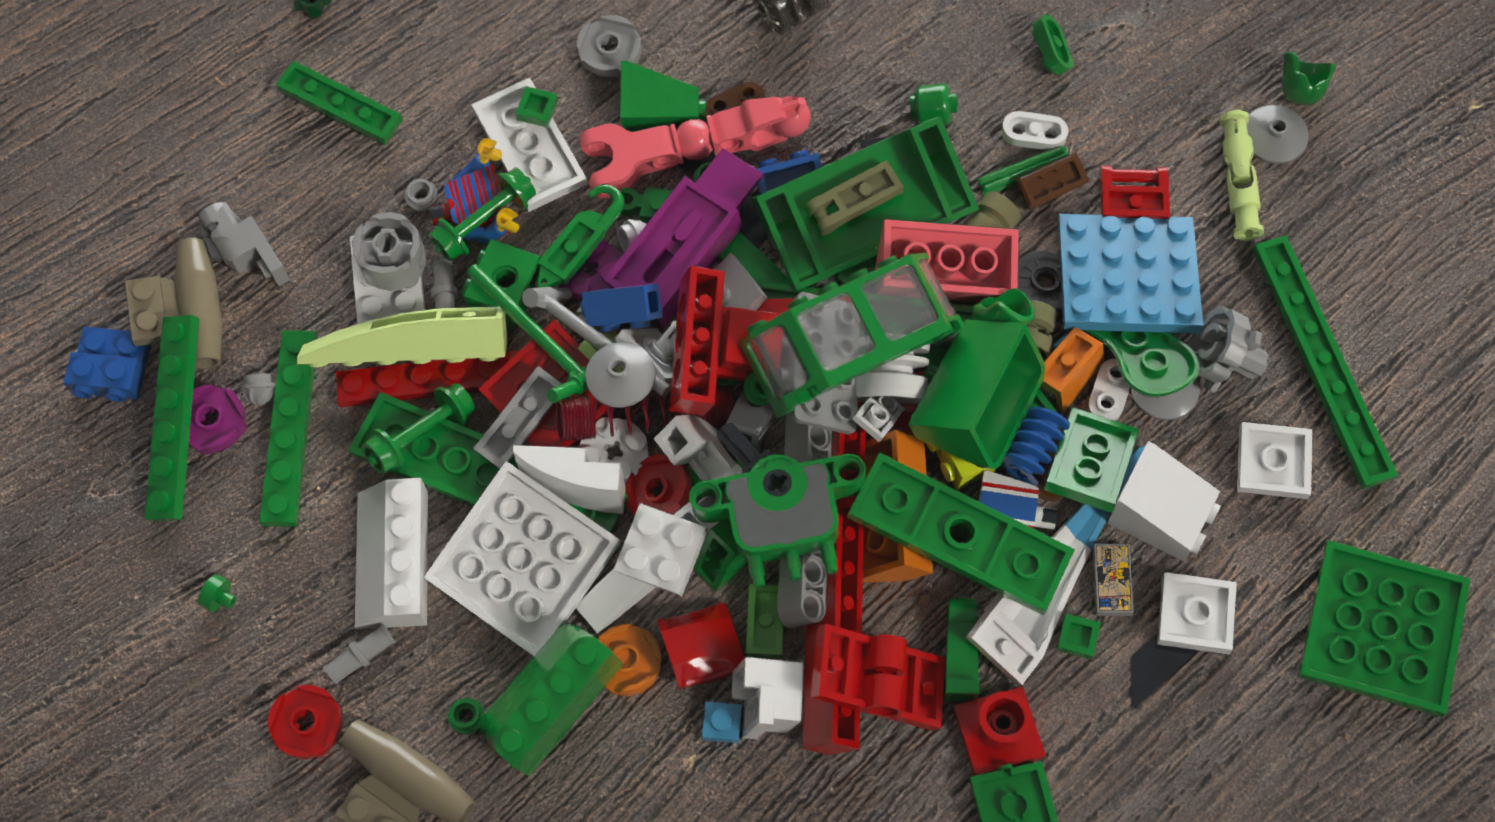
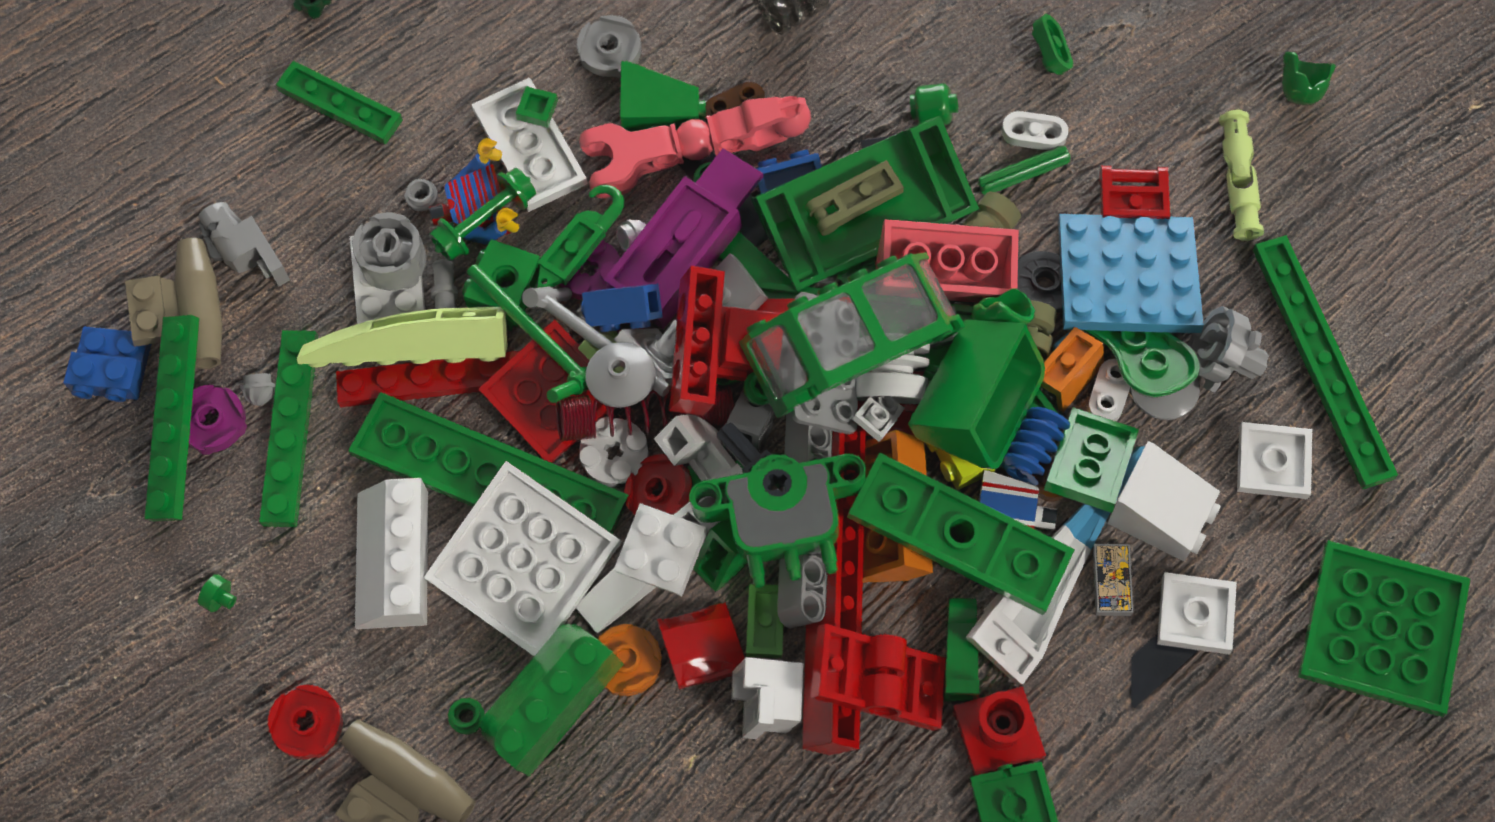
light grey pin [323,624,396,685] -> none
green piece [362,383,475,474] -> none
light grey plate [473,366,562,469] -> none
white slope [513,445,626,514] -> none
green plate [621,187,673,223] -> none
dark azure plate [702,702,742,744] -> none
reddish brown plate [1015,152,1090,211] -> none
green plate [1056,614,1101,660] -> none
light grey dish [1247,105,1309,164] -> none

